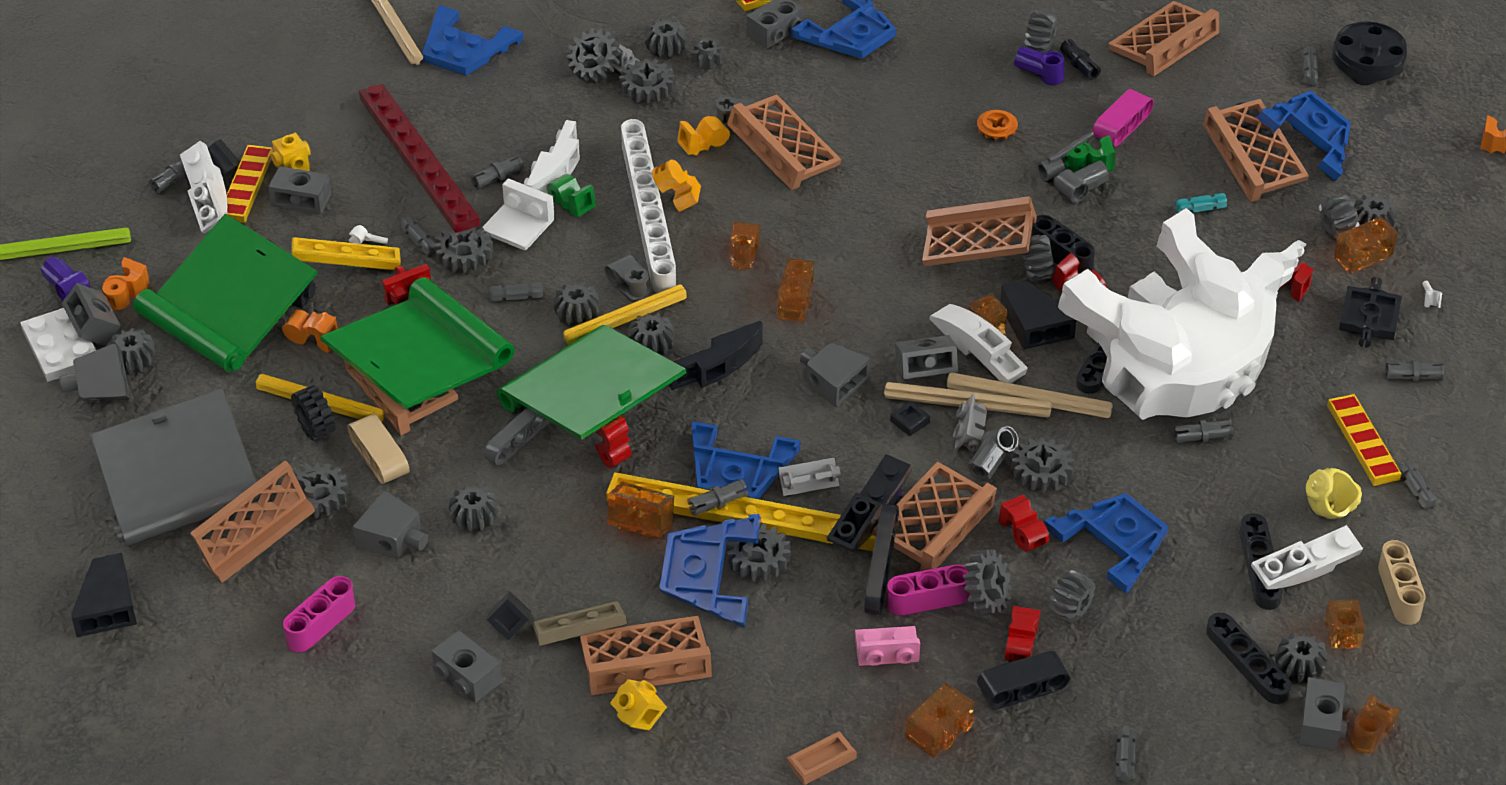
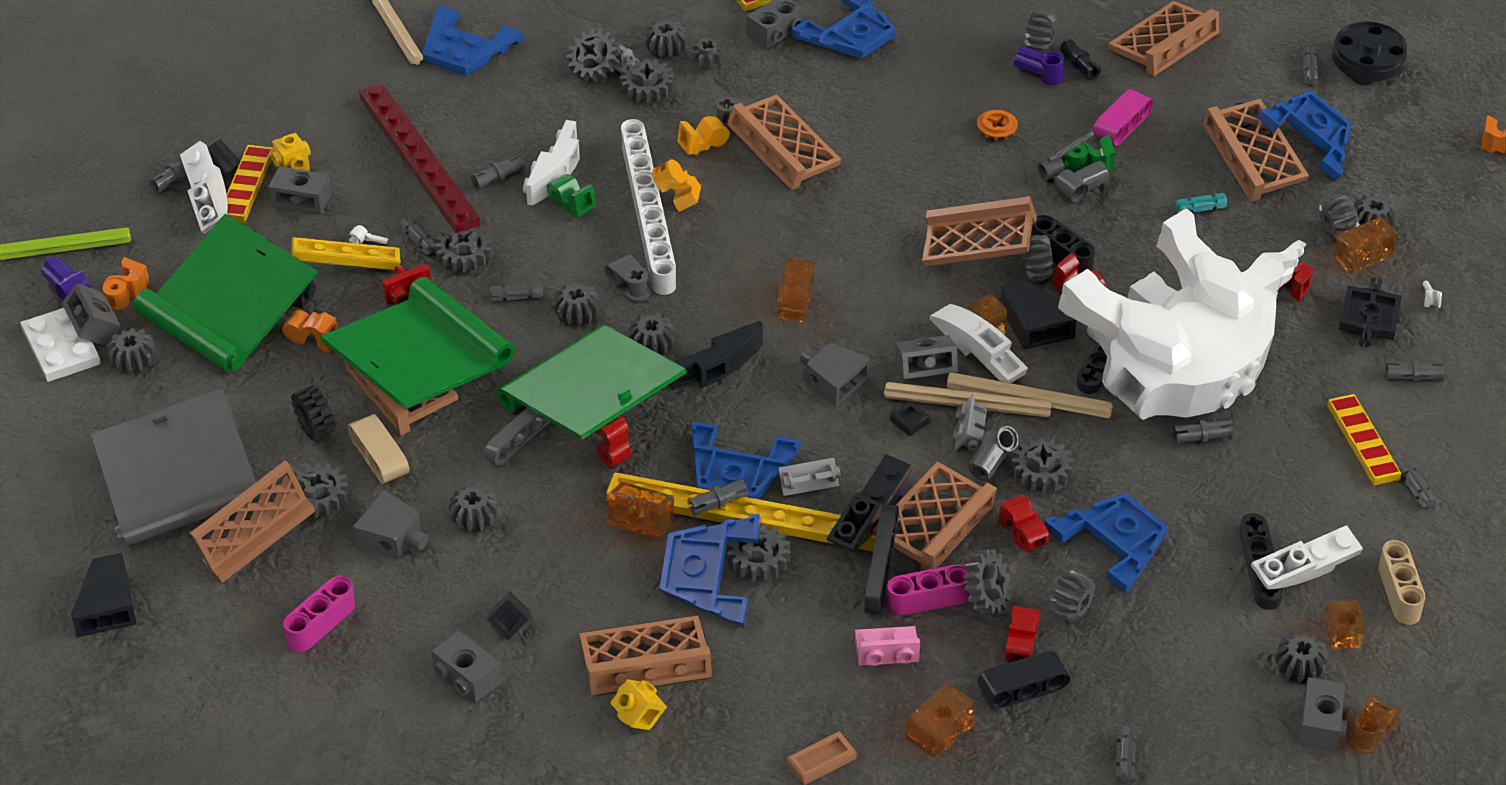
dark grey torso [60,344,131,402] -> none
yellow axle [256,374,385,422] -> none
white bracket [482,178,554,250] -> none
dark tan tile [531,601,627,646] -> none
yellow axle [563,284,687,345] -> none
clear orange piece [731,221,760,270] -> none
black beam [1206,612,1291,704] -> none
light yellow hair [1306,468,1362,520] -> none

